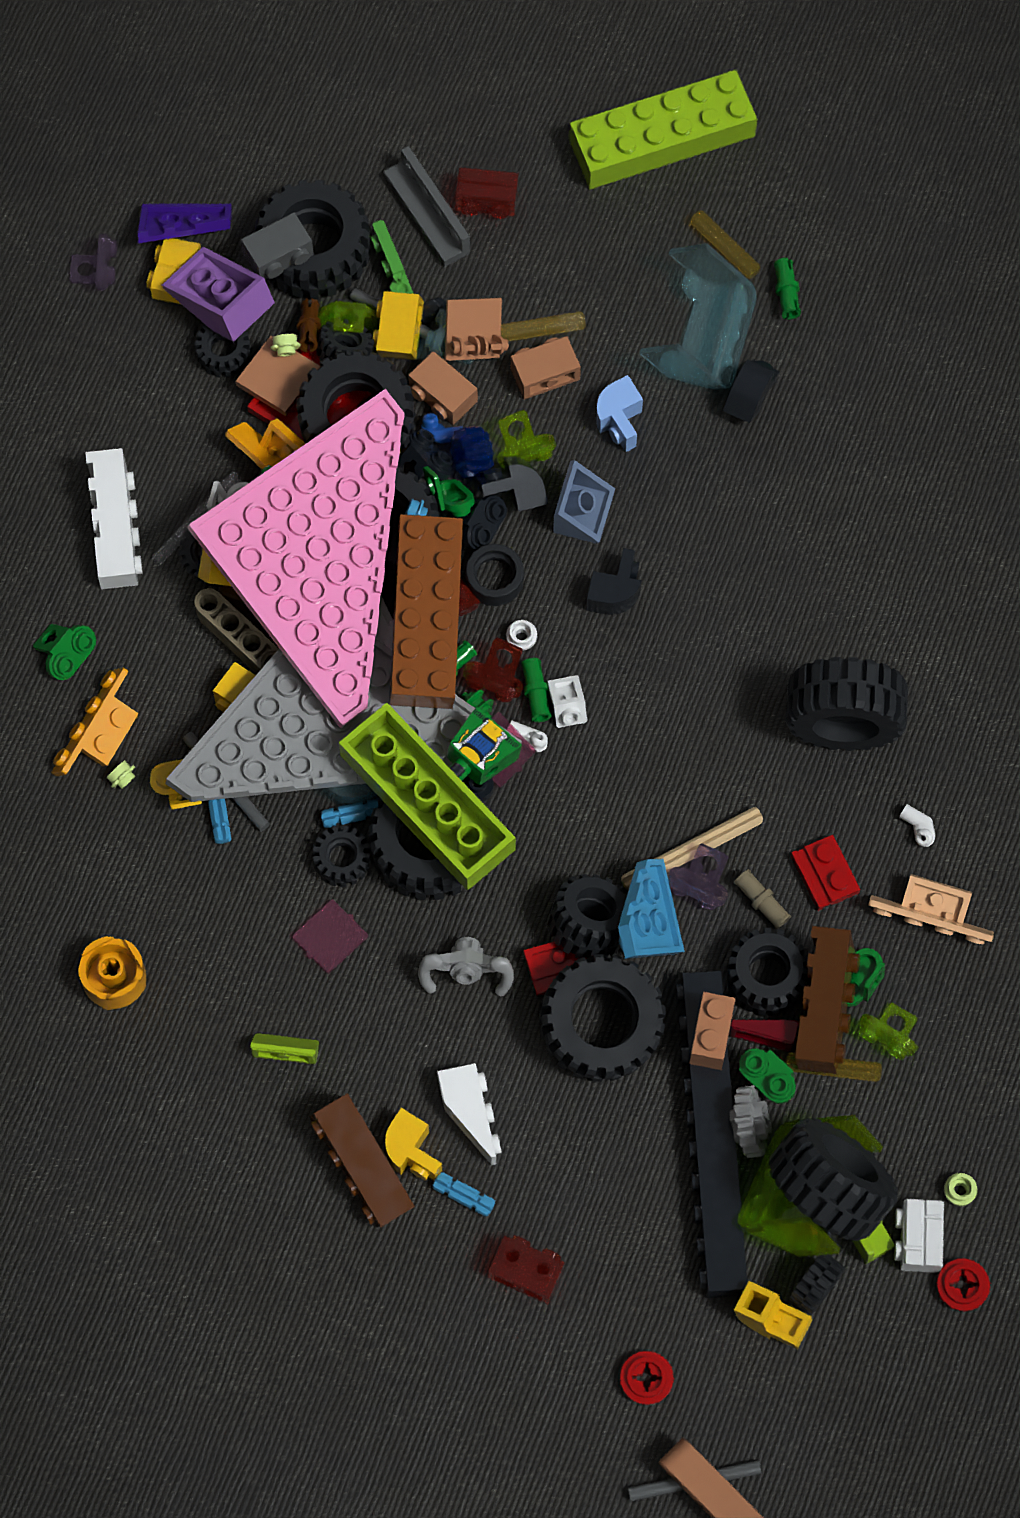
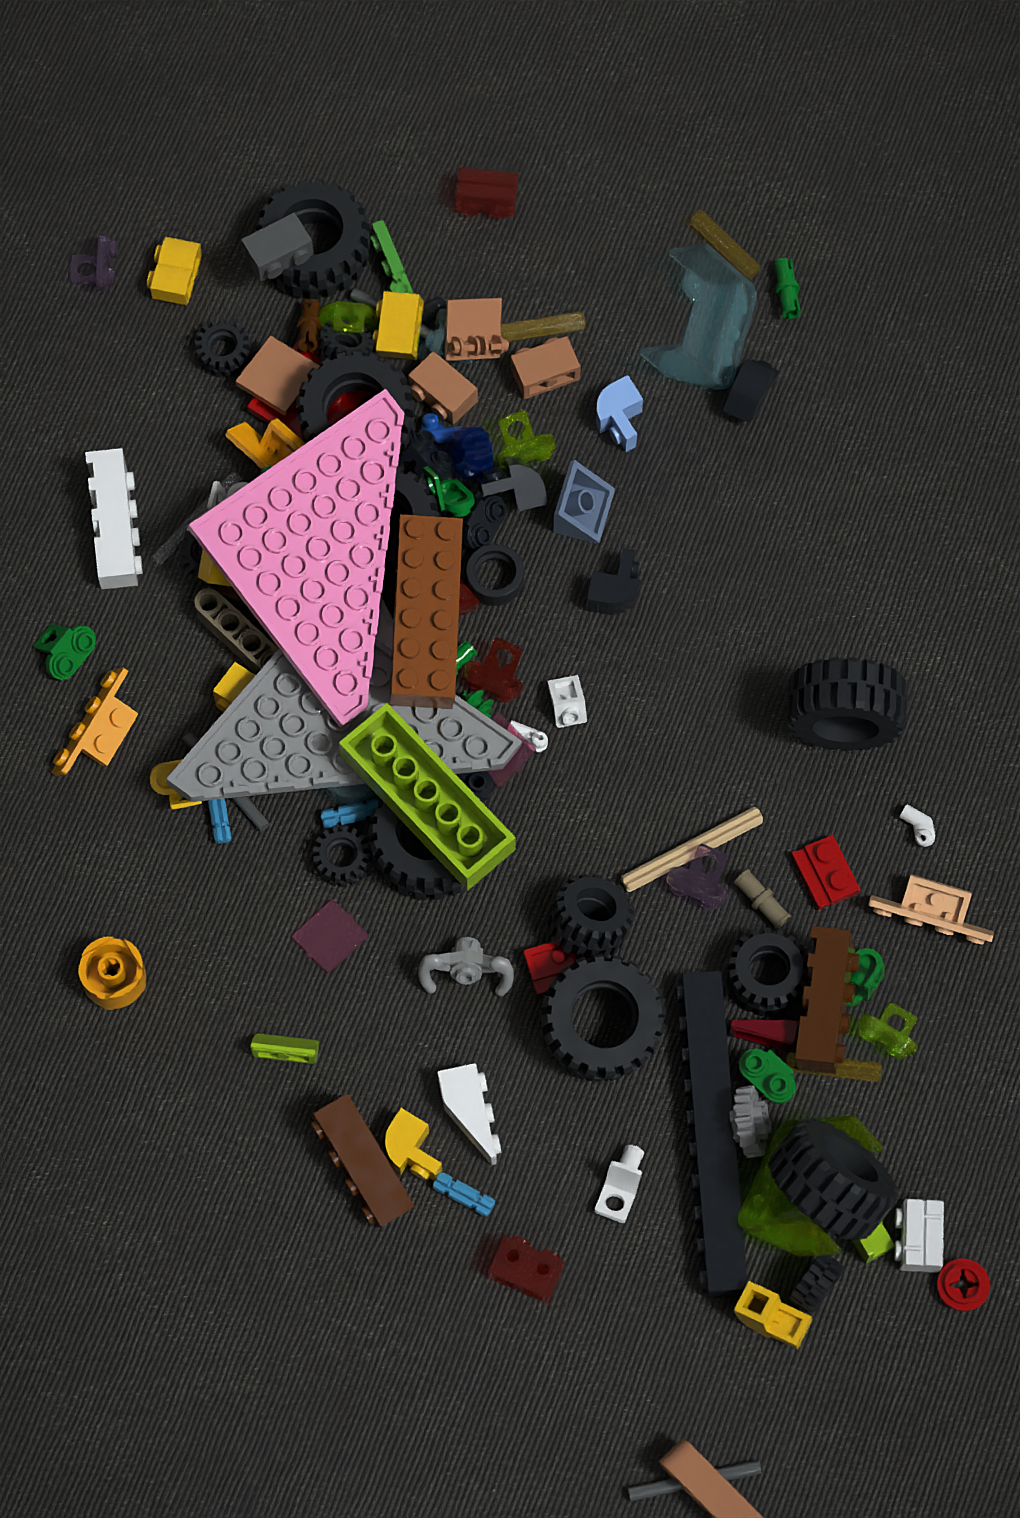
yellowish green plate [107,760,135,789] -> none
dark purple wing [138,204,232,243] -> none
medium lavender slope [162,247,275,342] -> none
yellowish green plate [270,334,301,357] -> none
dark grey fence [384,146,470,267] -> none
dark azure plate [404,499,428,516] -> none
torso [447,707,522,785] -> none
white plate [506,620,537,651] -> none
green pin [521,658,552,722] -> none
lime brick [569,70,757,189] -> none
dark azure plate [618,859,684,959] -> none
red gear [620,1351,673,1406] -> none
nougat brick [690,992,735,1070] -> none
yellowish green plate [944,1173,977,1206] -> none
none -> white bracket [595,1145,644,1223]

